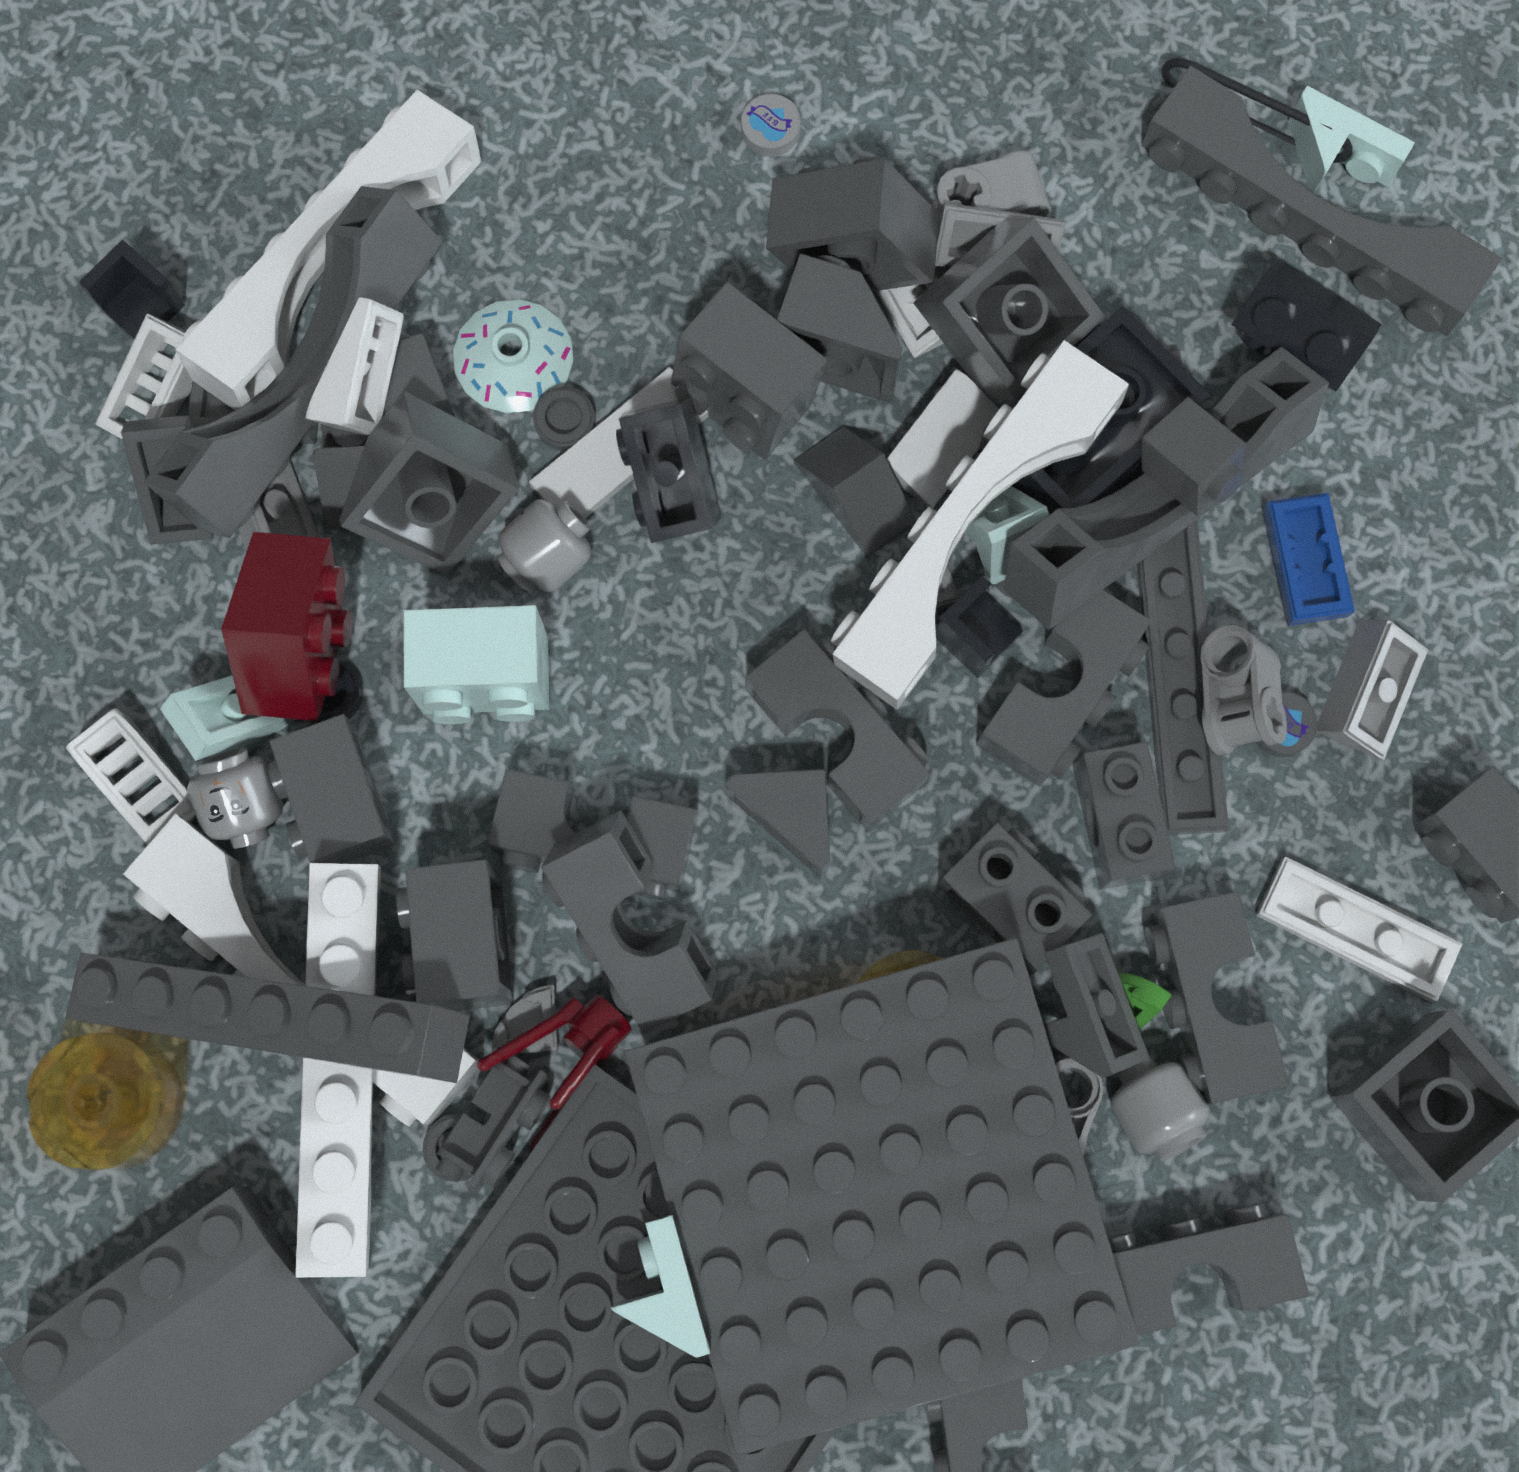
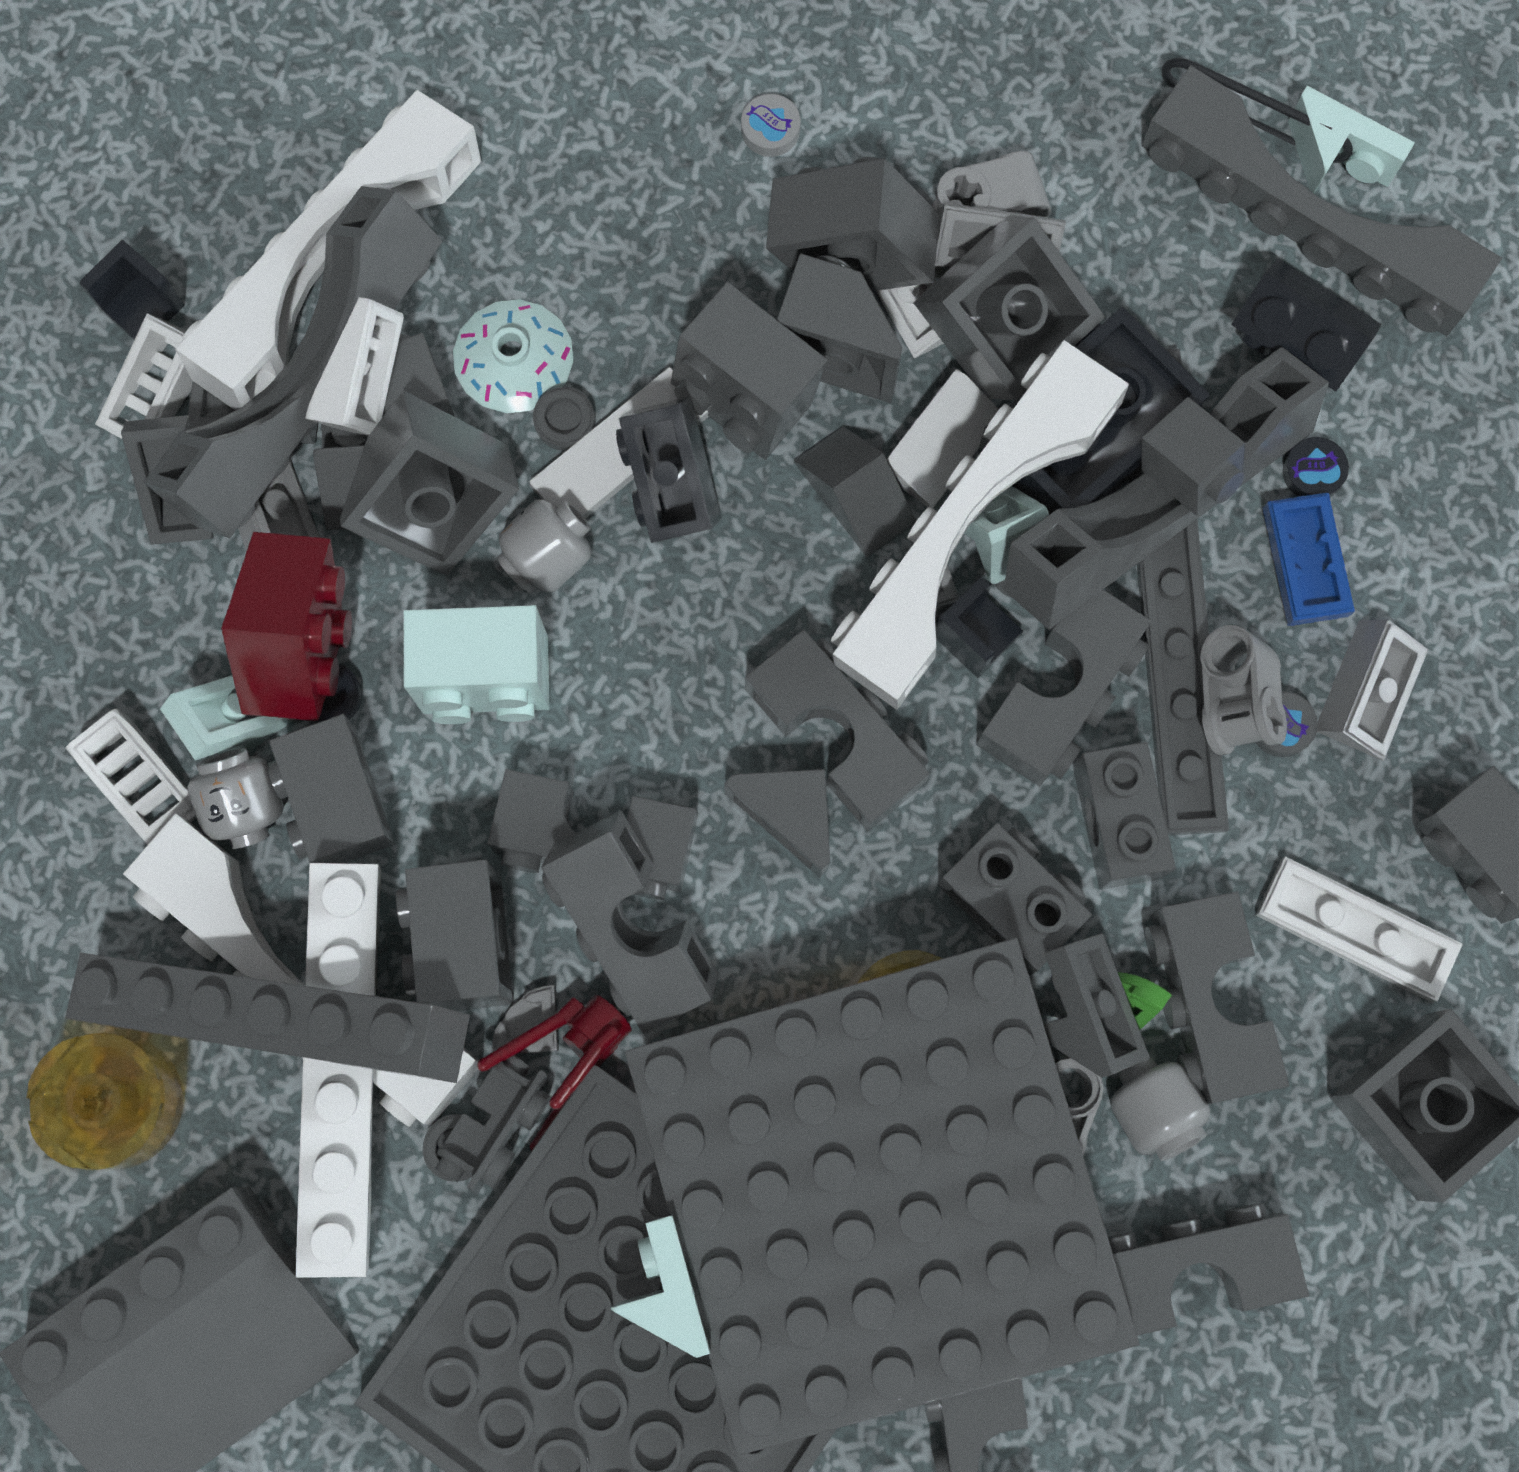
none -> black tile [1283,437,1349,497]

